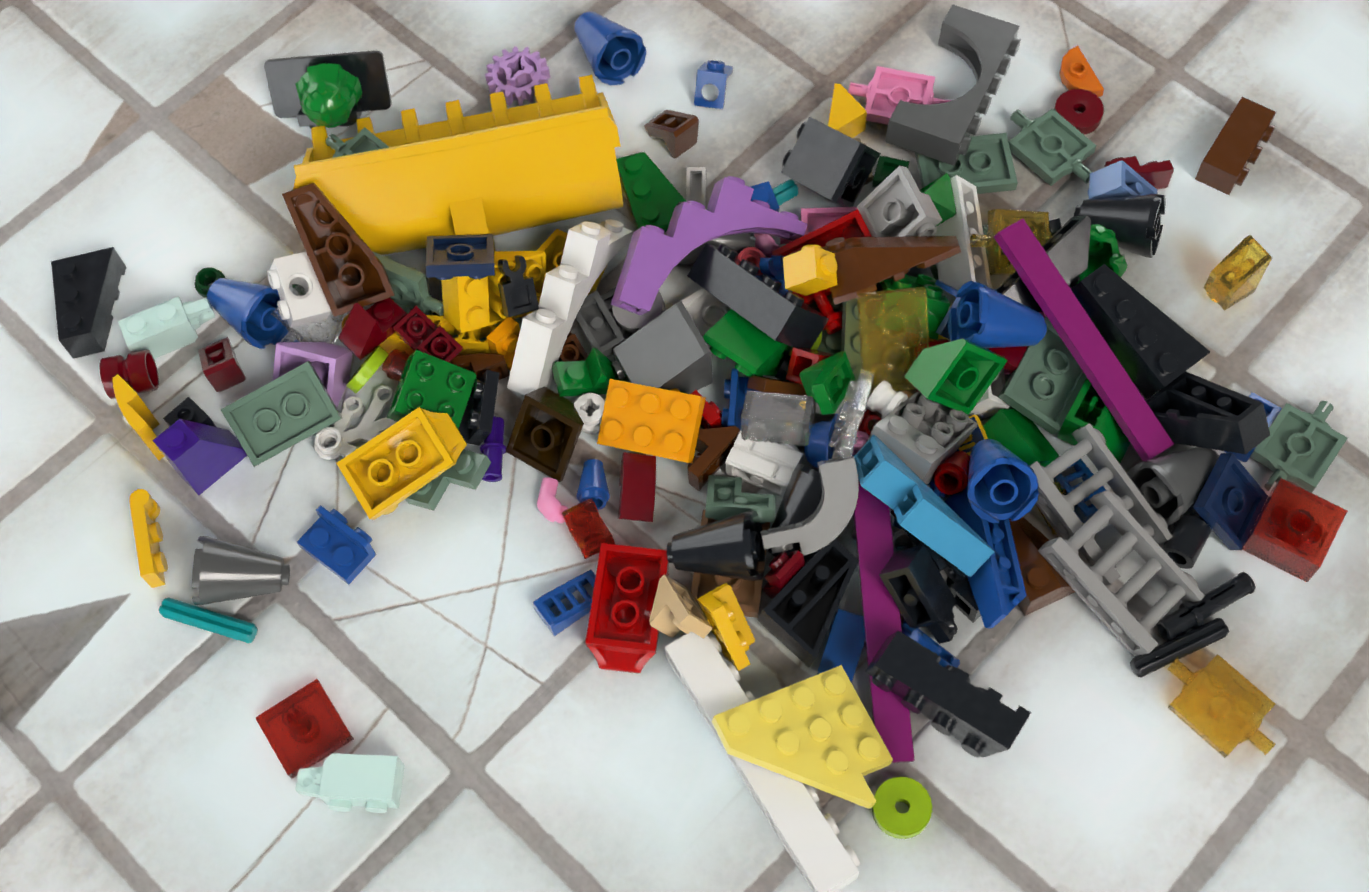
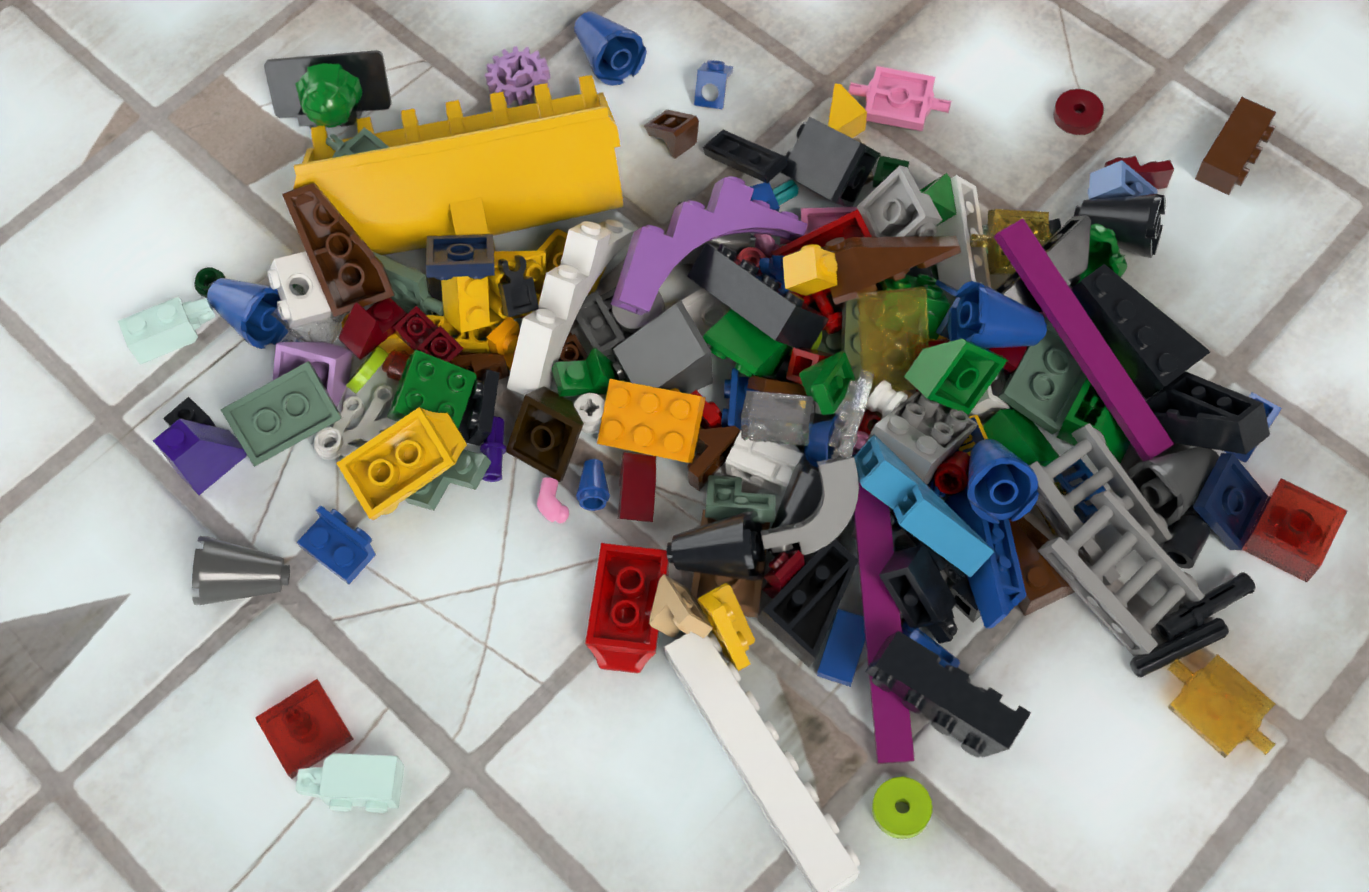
black wedge [51,247,126,359] -> none
dark red wheel [99,349,159,399] -> none
yellow slope [113,374,164,460] -> none
yellow plate [129,489,168,588] -> none
teal axle [159,598,258,643] -> none
dark red slope [198,337,246,392] -> none
blue slope [532,570,596,636] -> none
clear red bracket [562,499,615,559] -> none
green wing [616,152,687,232] -> none
white piece [686,167,707,206] -> none
light yellow wing [712,665,893,809] -> none
dark grey arch [885,4,1021,166] -> none
sand green plate [915,133,1018,194] -> none
sand green plate [1009,109,1097,186] -> none
orange plate [1059,46,1104,97] -> none
clear yellow slope [1203,235,1272,311] -> none
sand green plate [1250,400,1348,494] -> none
none -> black tile [702,129,788,183]

